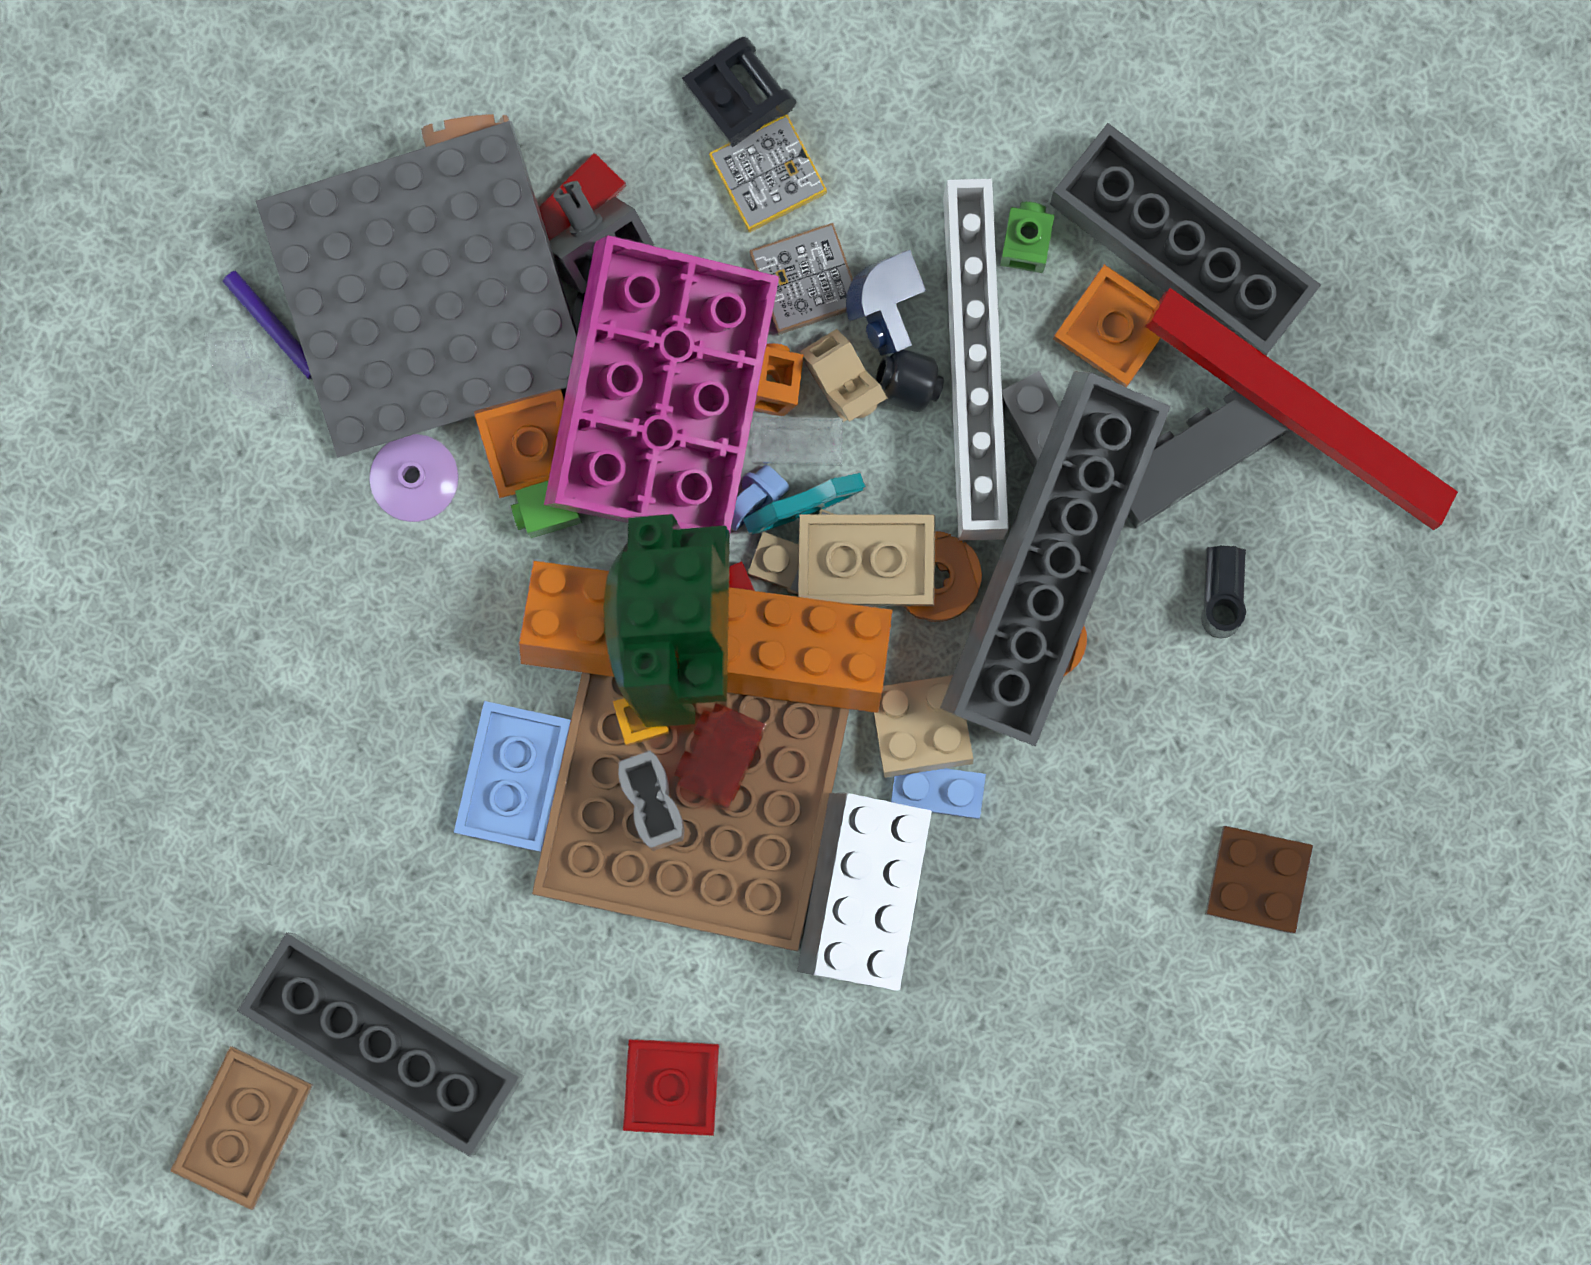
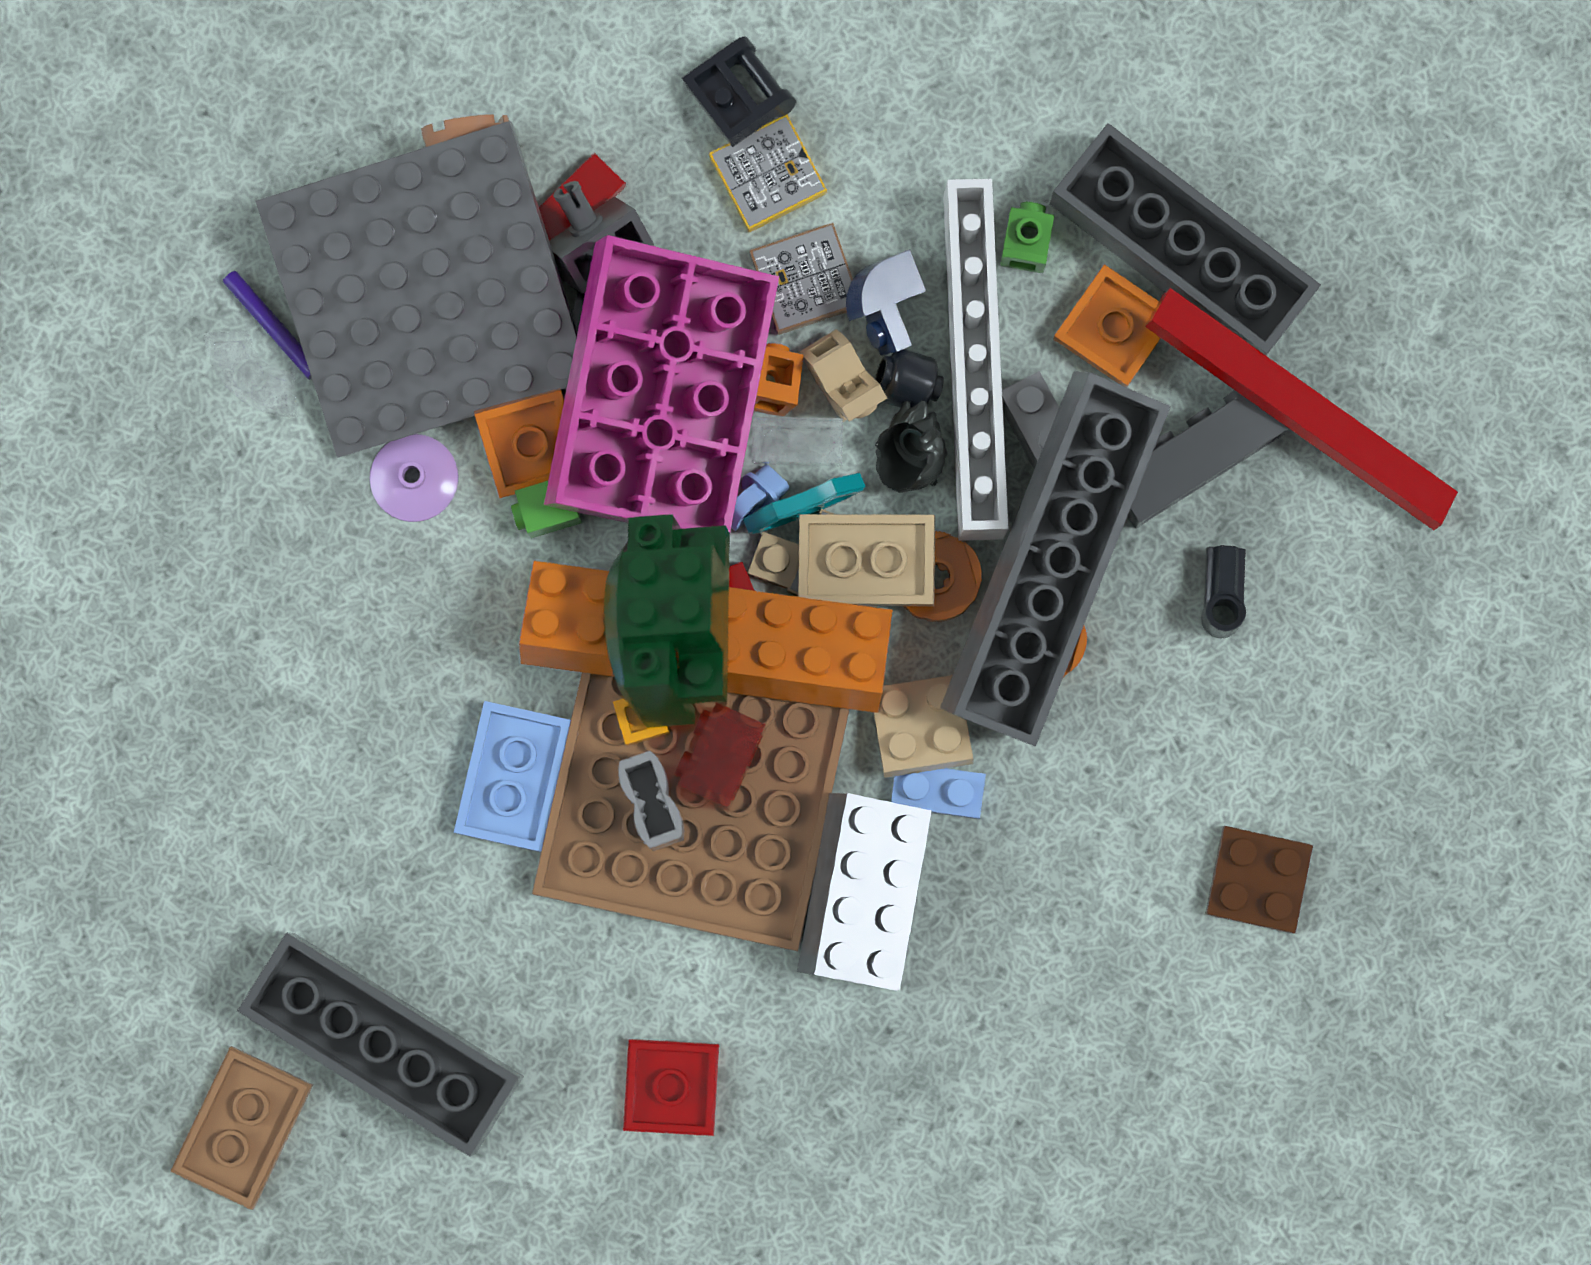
none -> pearl dark grey hair [875,401,948,493]

